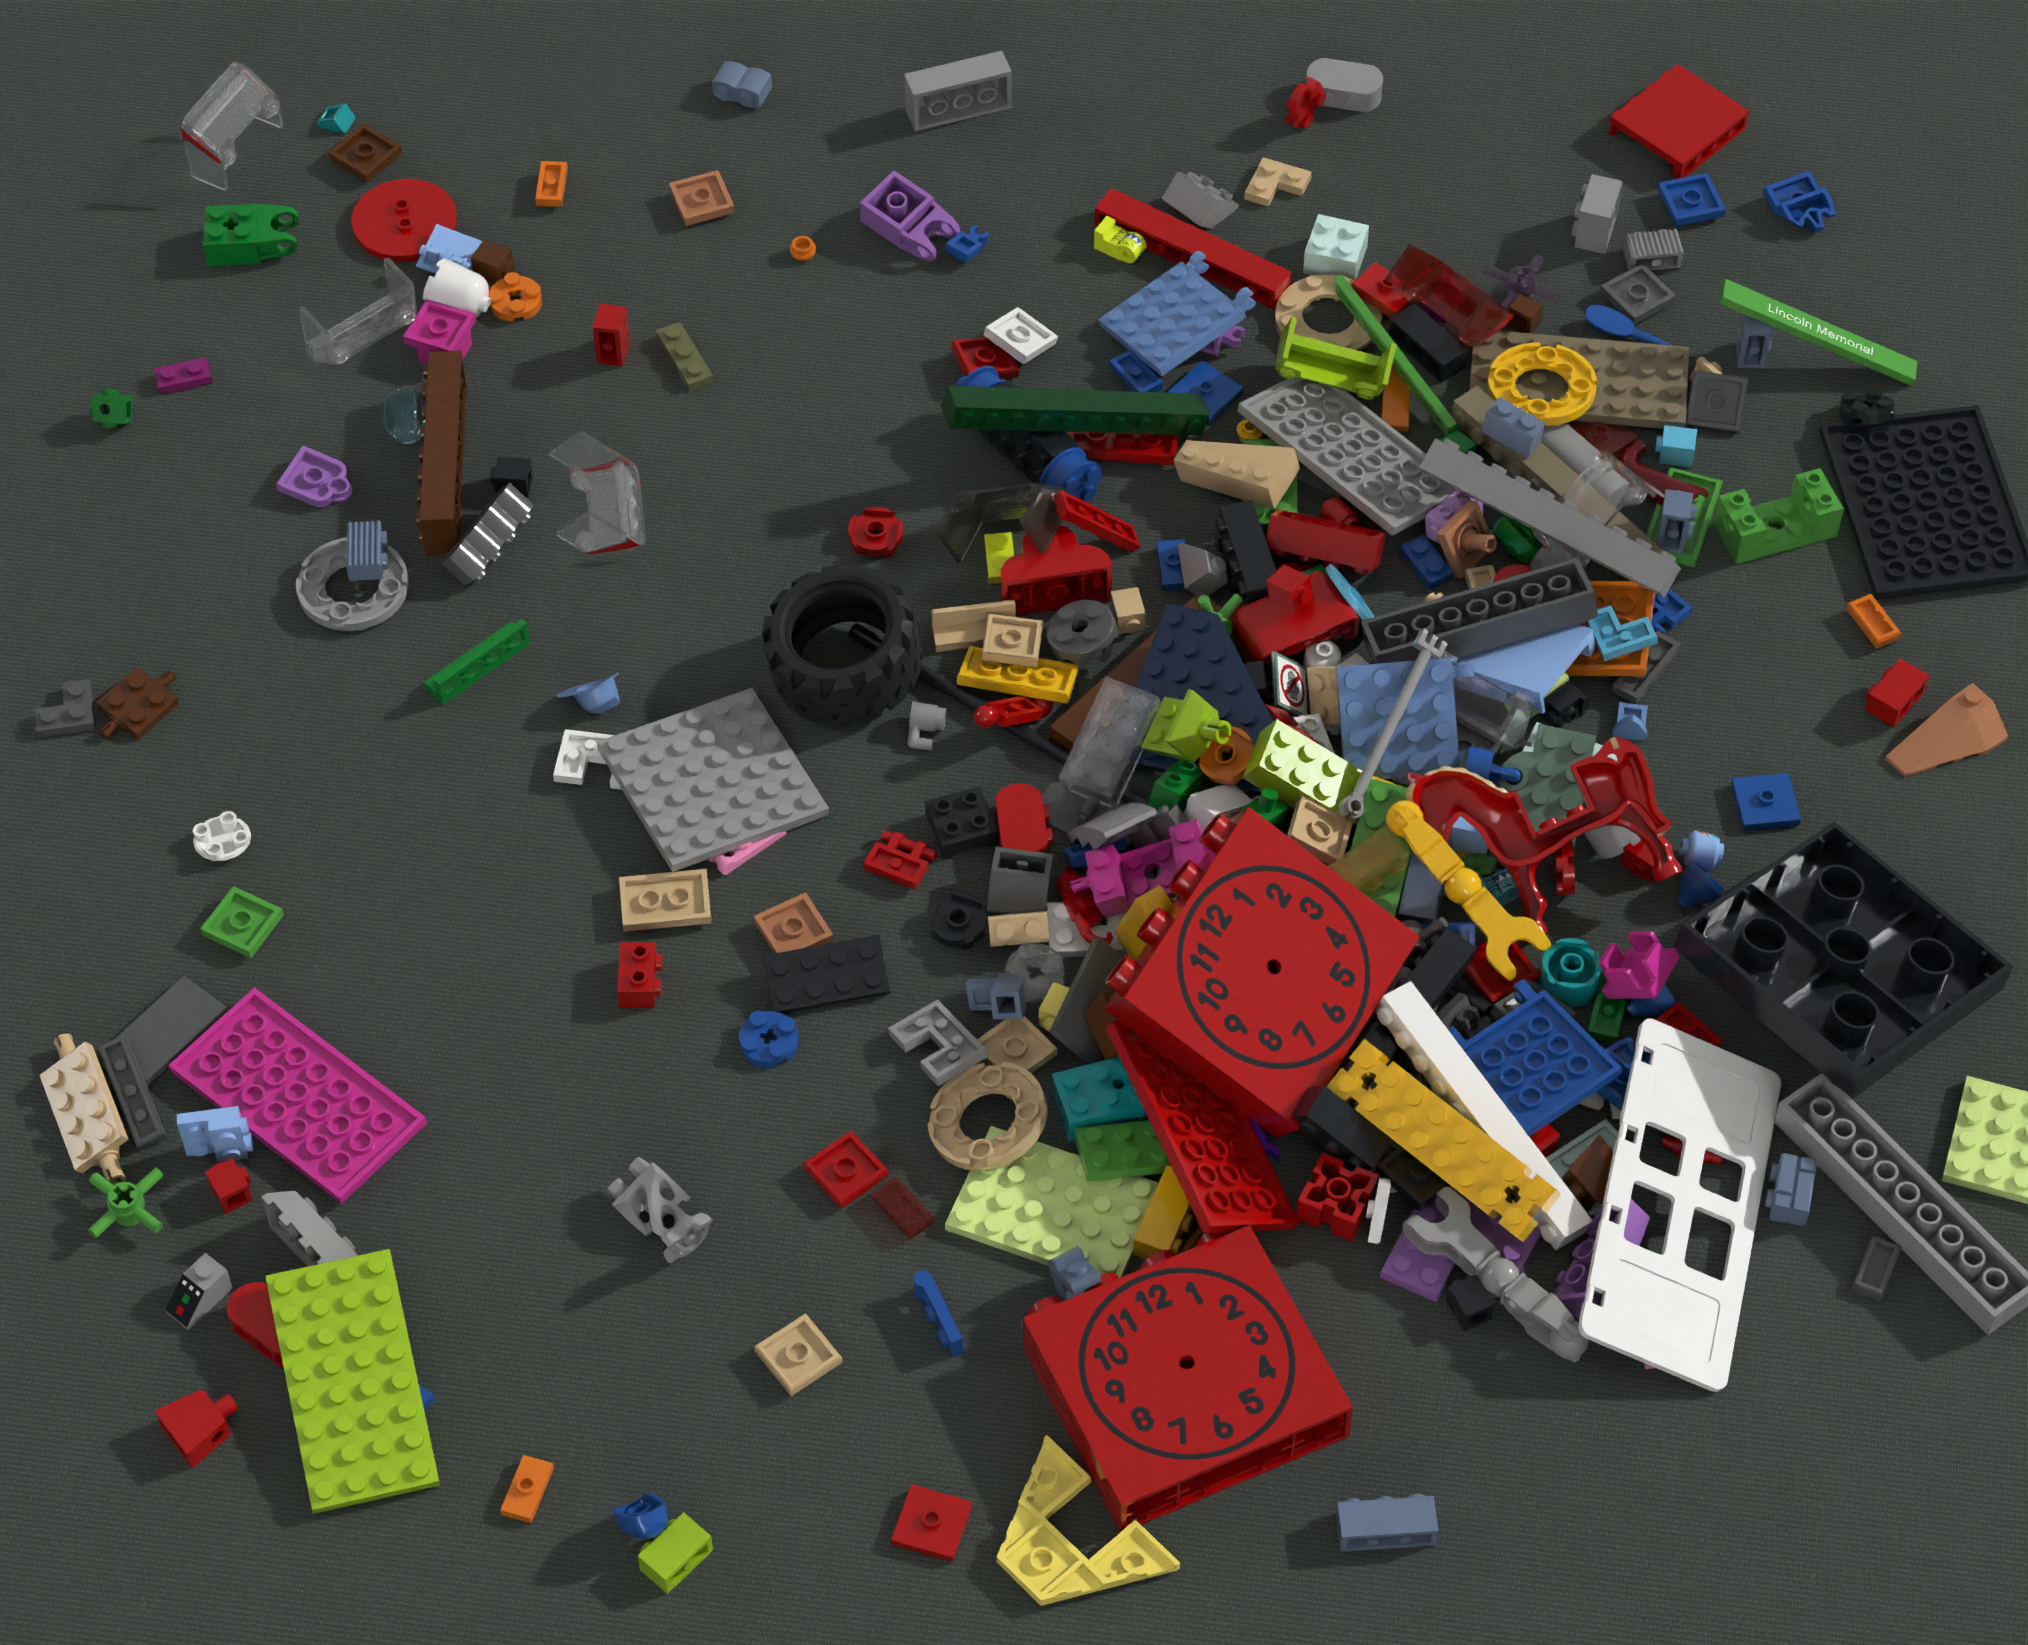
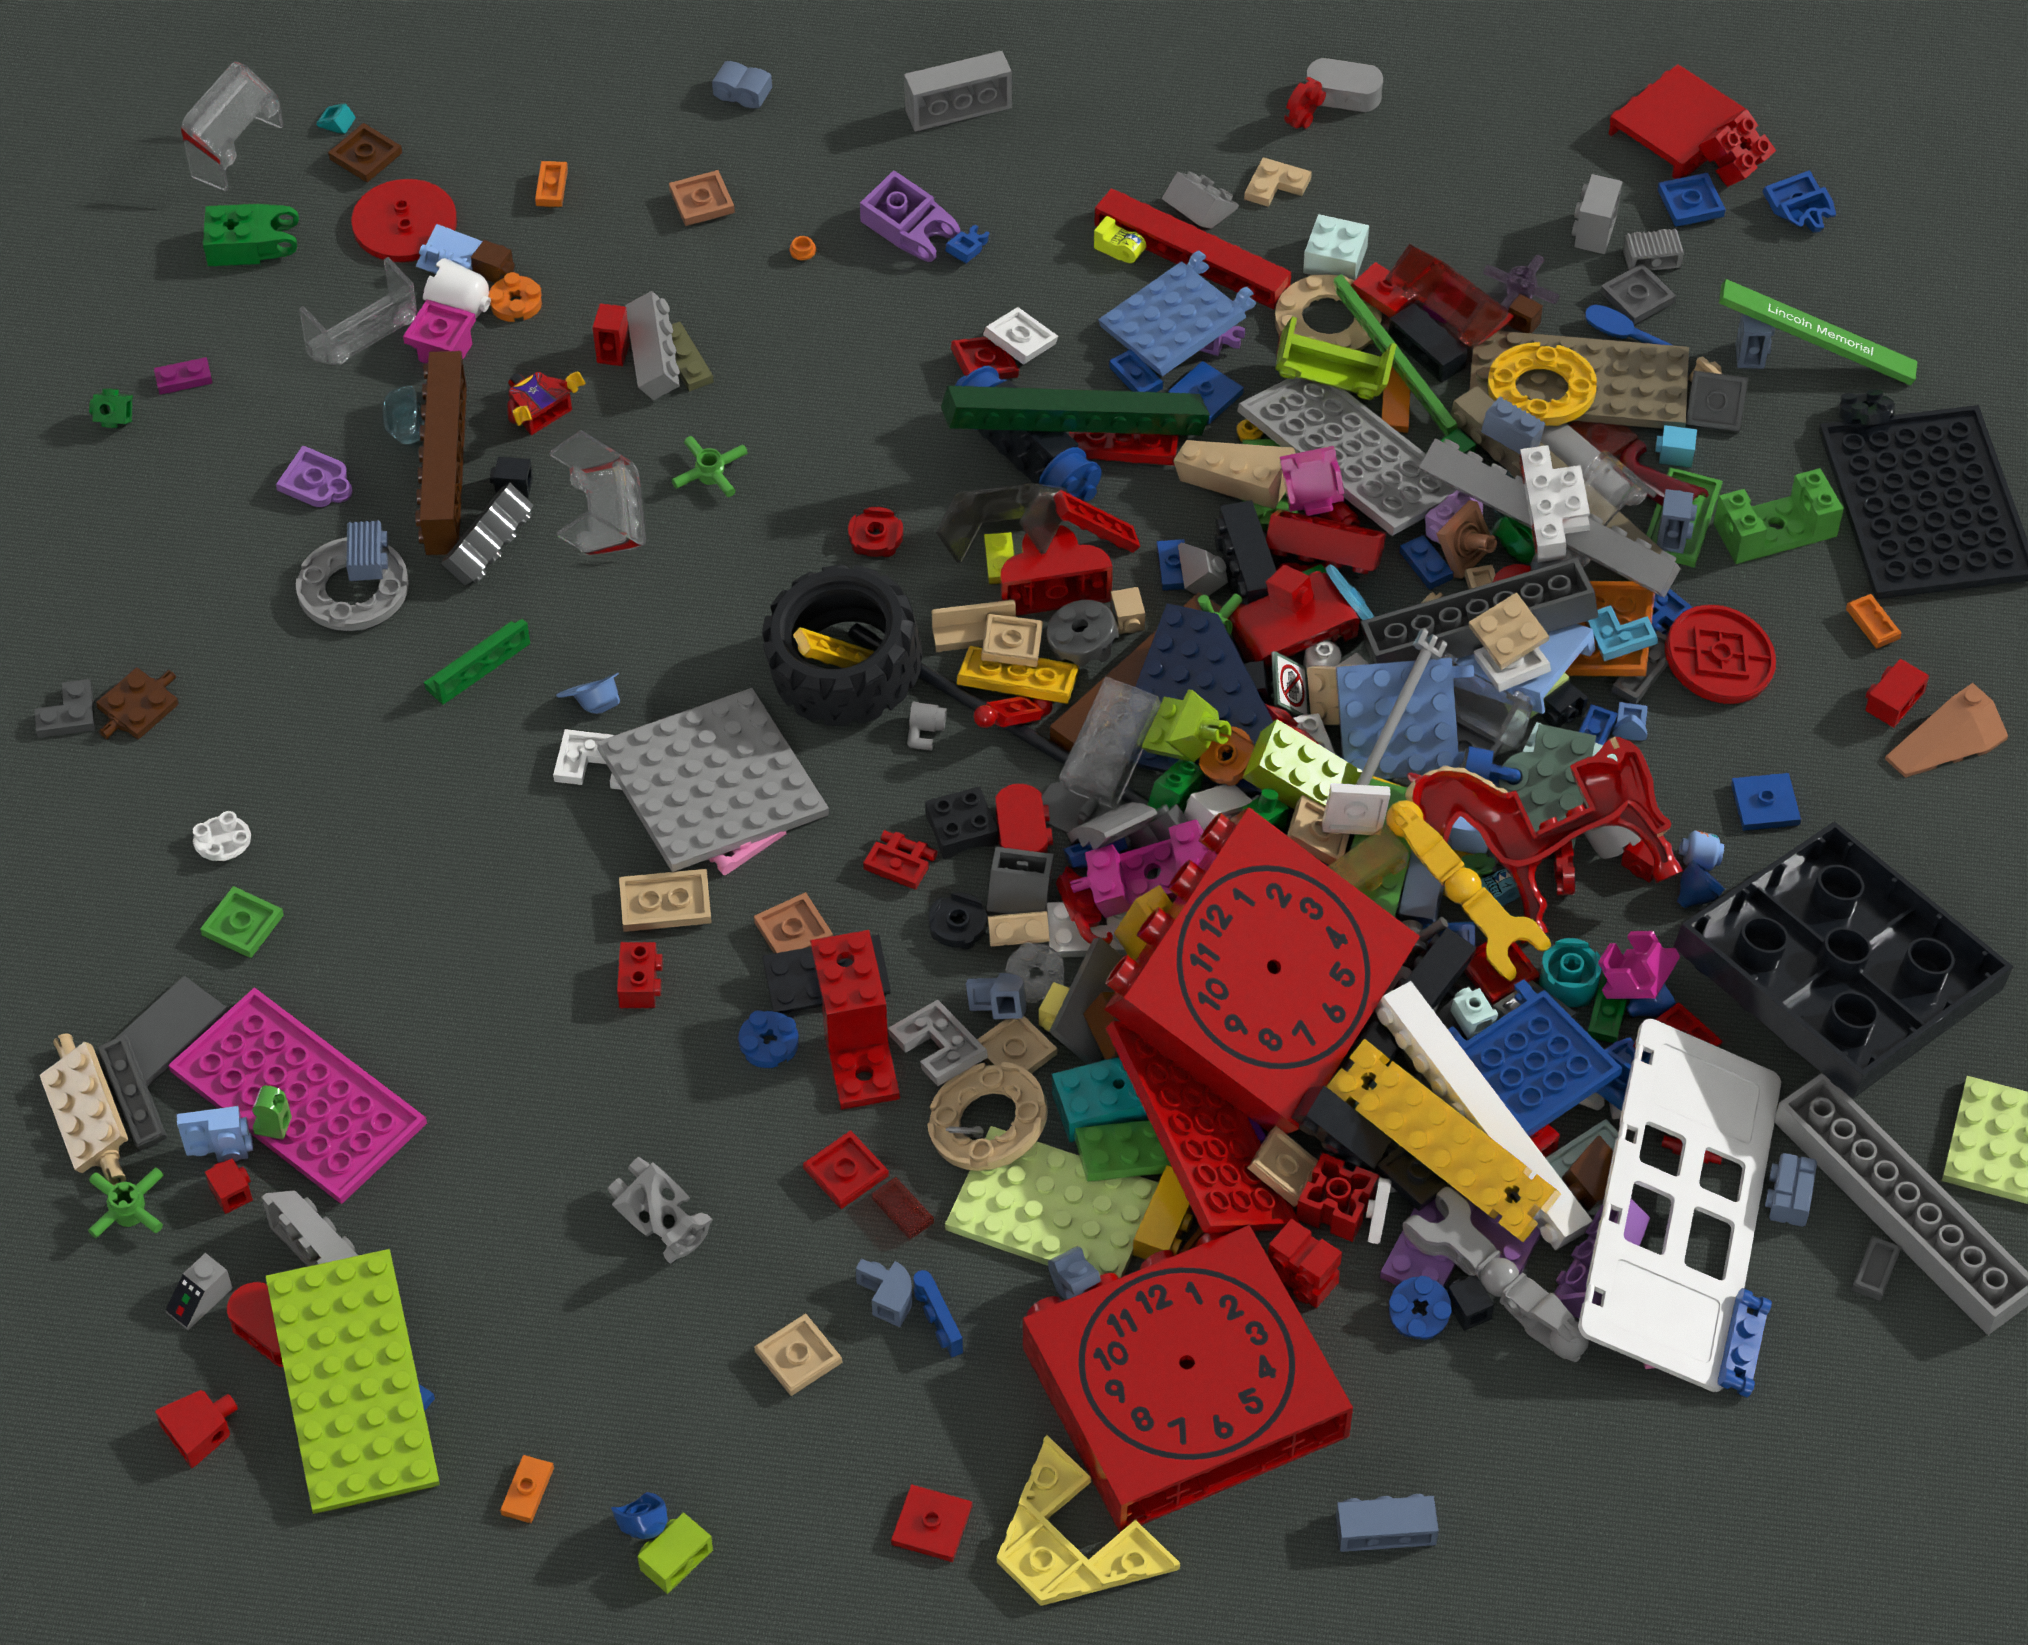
none -> bright green leg [252,1085,292,1140]
none -> torso [507,372,586,436]
none -> light grey brick [625,291,680,400]
none -> bright green bar [672,436,748,497]
none -> yellow plate [793,627,875,668]
none -> red bracket [810,930,900,1110]
none -> sand blue brick [856,1258,912,1327]
none -> light grey piece [946,1126,984,1139]
none -> tan plate [1247,1126,1318,1207]
none -> red brick [1268,1218,1342,1309]
none -> dark pink panel [1279,446,1345,516]
none -> white plate [1322,783,1390,836]
none -> blue plate [1389,1276,1452,1340]
none -> light aqua brick [1450,987,1498,1039]
none -> tan plate [1469,592,1549,670]
none -> white plate [1474,647,1551,692]
none -> white piece [1519,445,1590,563]
none -> blue plate [1579,704,1618,745]
none -> red plate [1665,605,1776,704]
none -> red brick [1697,109,1776,187]
none -> blue plate [1717,1288,1772,1398]

